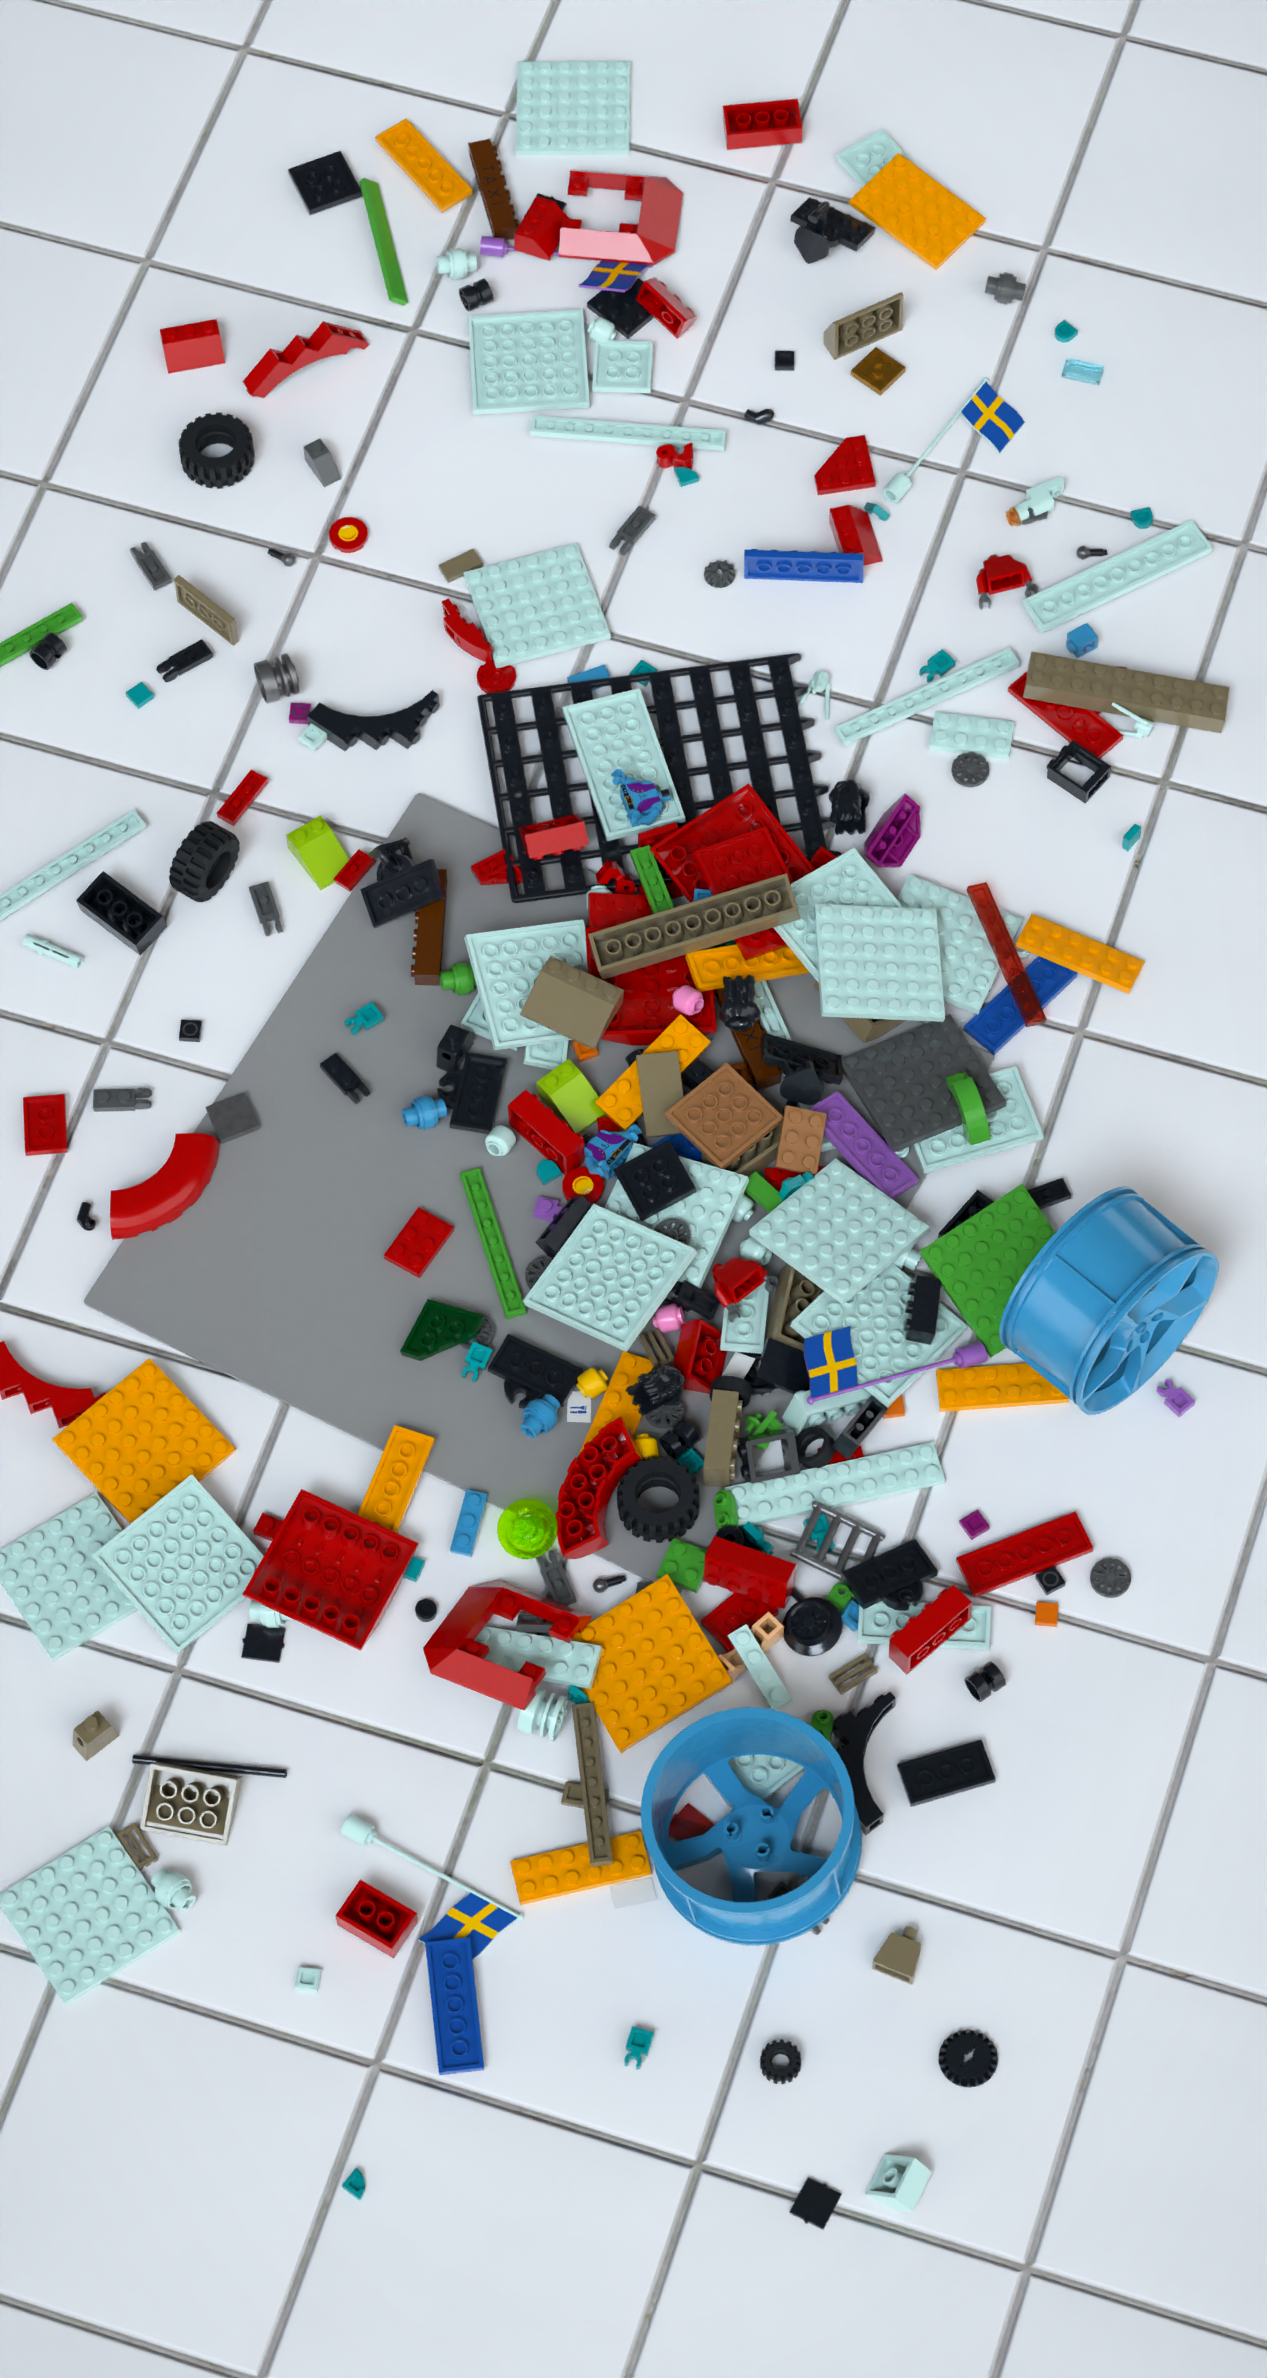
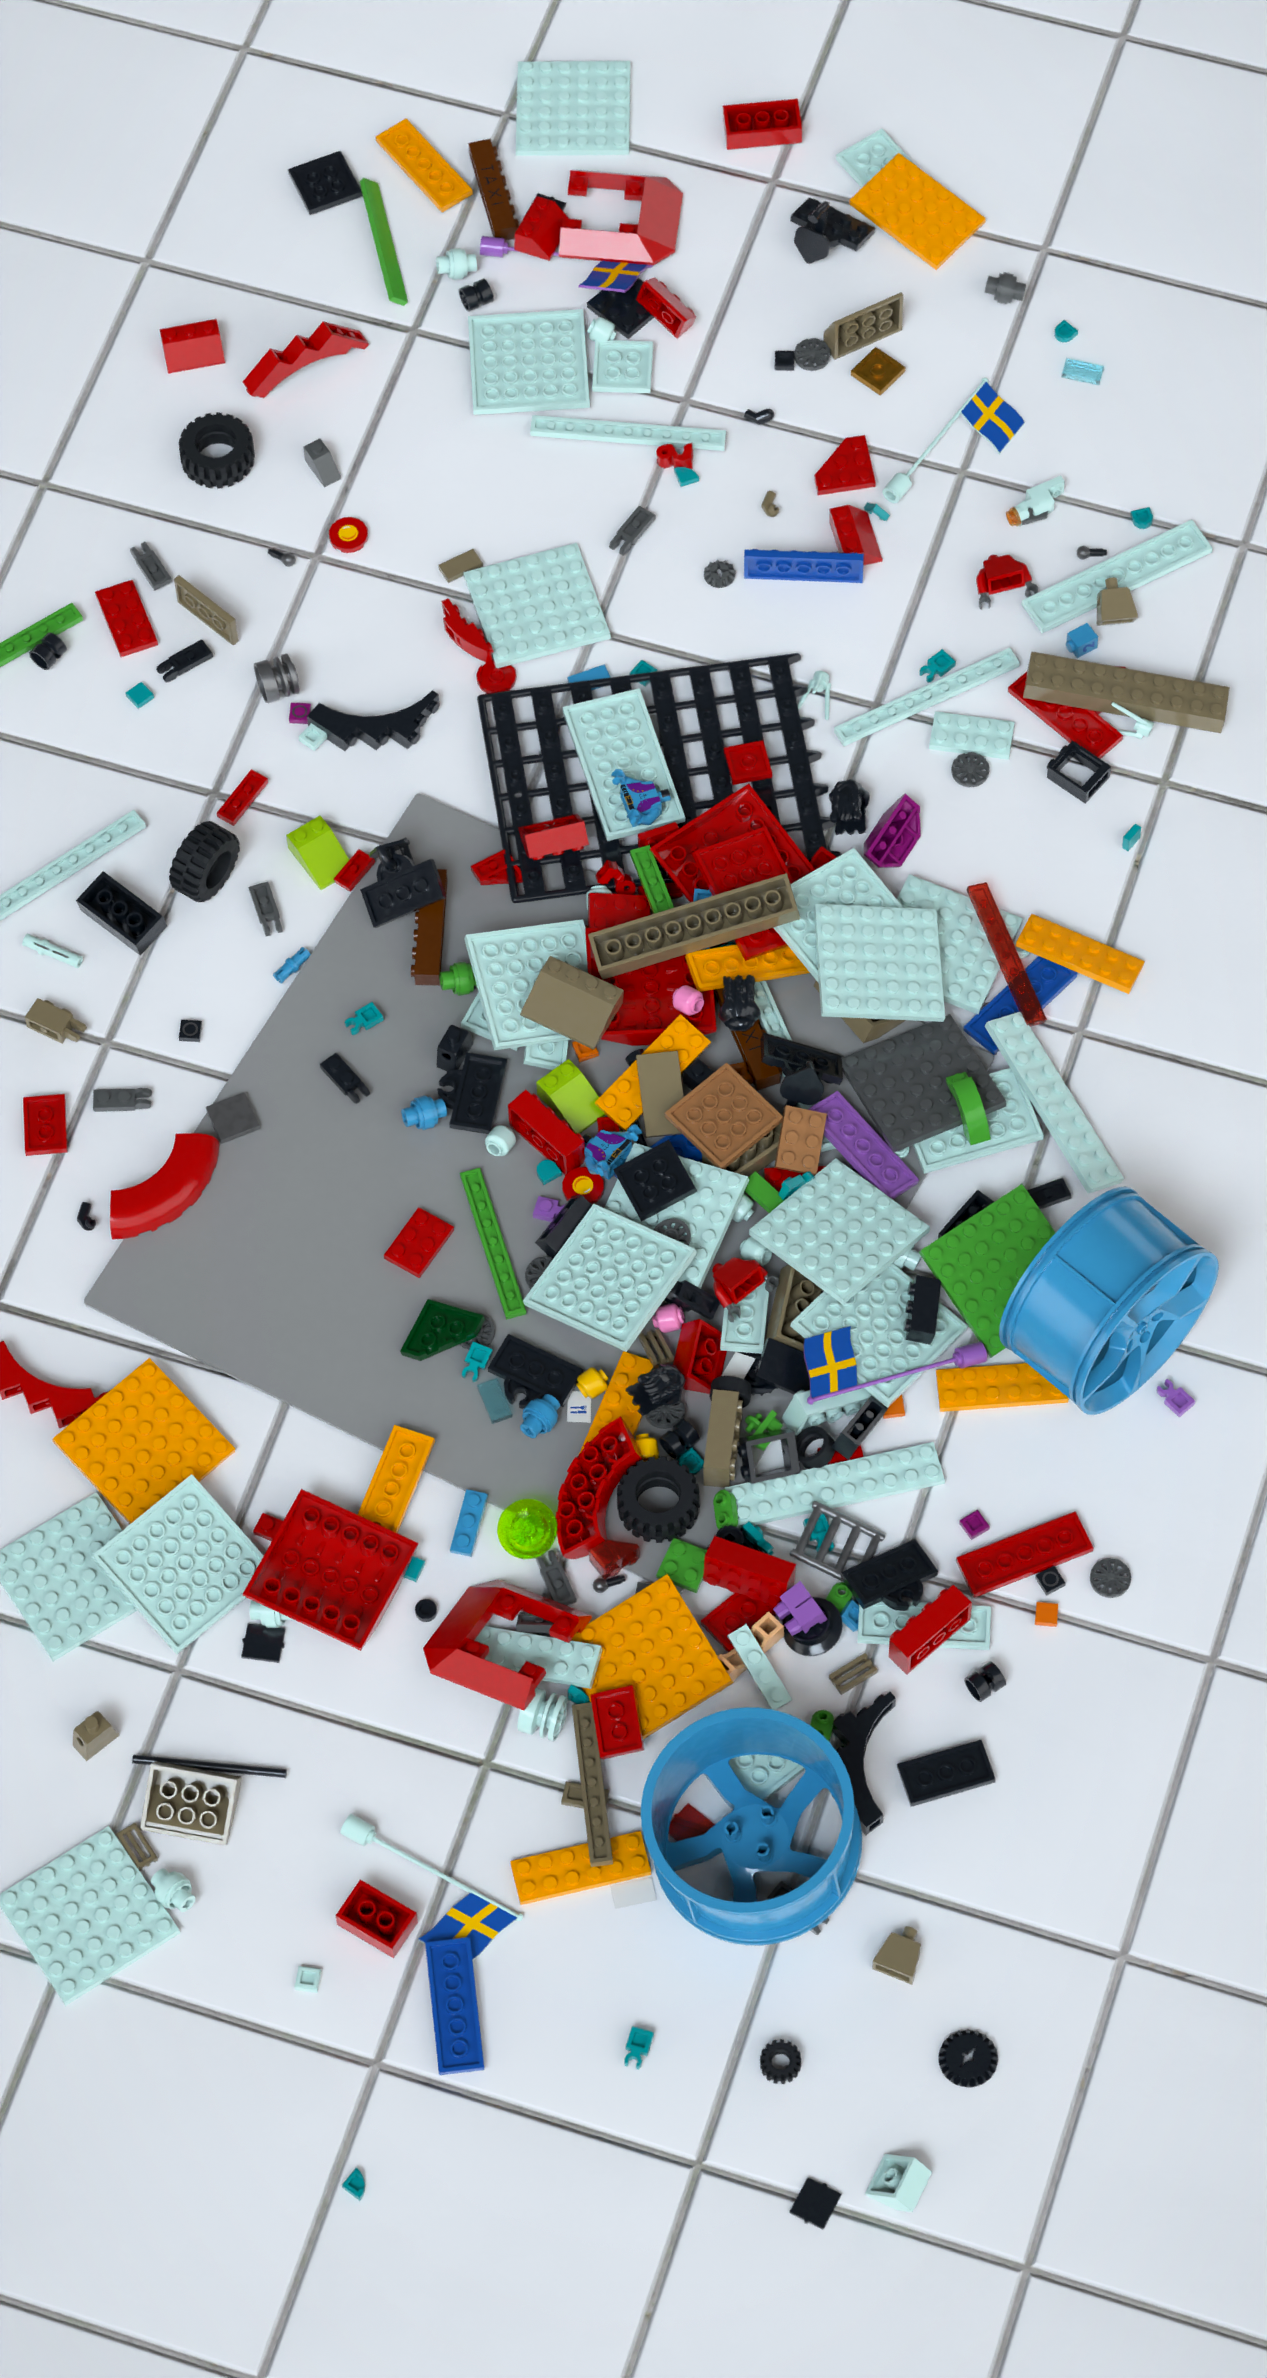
none -> dark tan hinge [25,998,87,1044]
none -> red plate [95,580,158,658]
none -> dark azure pin [273,947,311,984]
none -> clear light blue tile [477,1378,512,1424]
none -> clear red slope [589,1540,640,1580]
none -> red plate [590,1685,645,1760]
none -> red plate [724,740,772,785]
none -> dark tan arm [761,491,779,517]
none -> medium lavender hips [773,1581,827,1636]
none -> dark grey wheel [794,338,830,371]
none -> light aqua plate [985,1012,1124,1194]
none -> dark tan torso [1097,578,1138,626]

